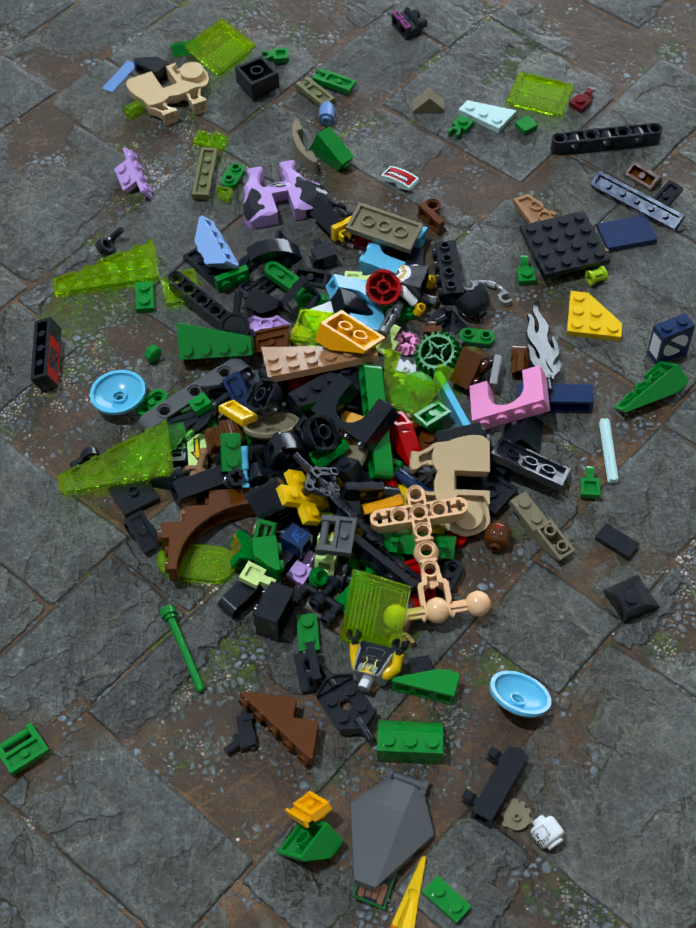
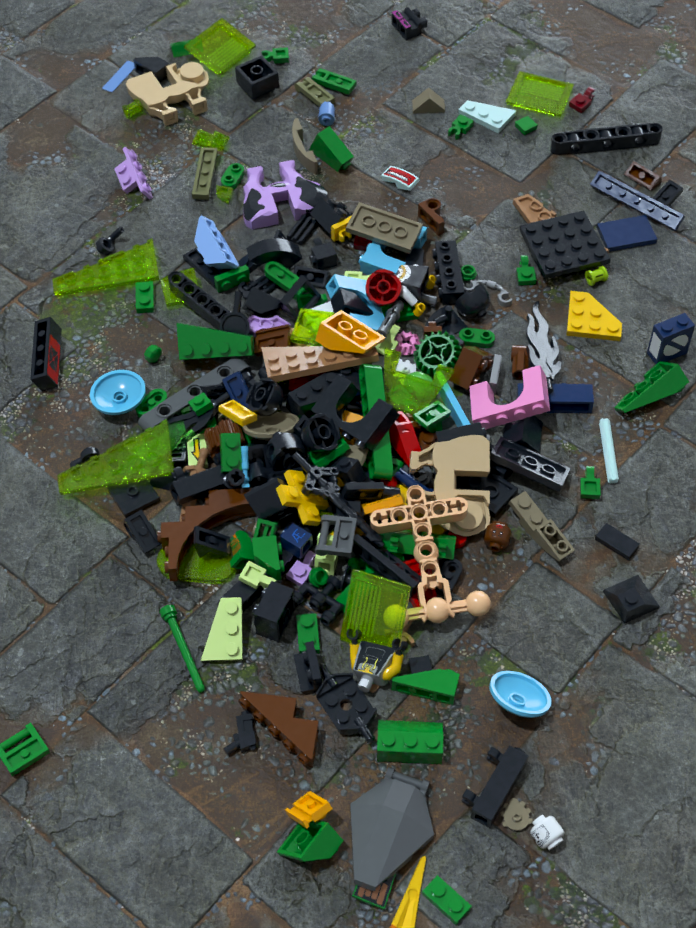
none -> black slope [194,526,230,558]
none -> yellowish green wing [201,597,243,662]
none -> black tile [287,214,318,245]
none -> green plate [461,265,477,281]

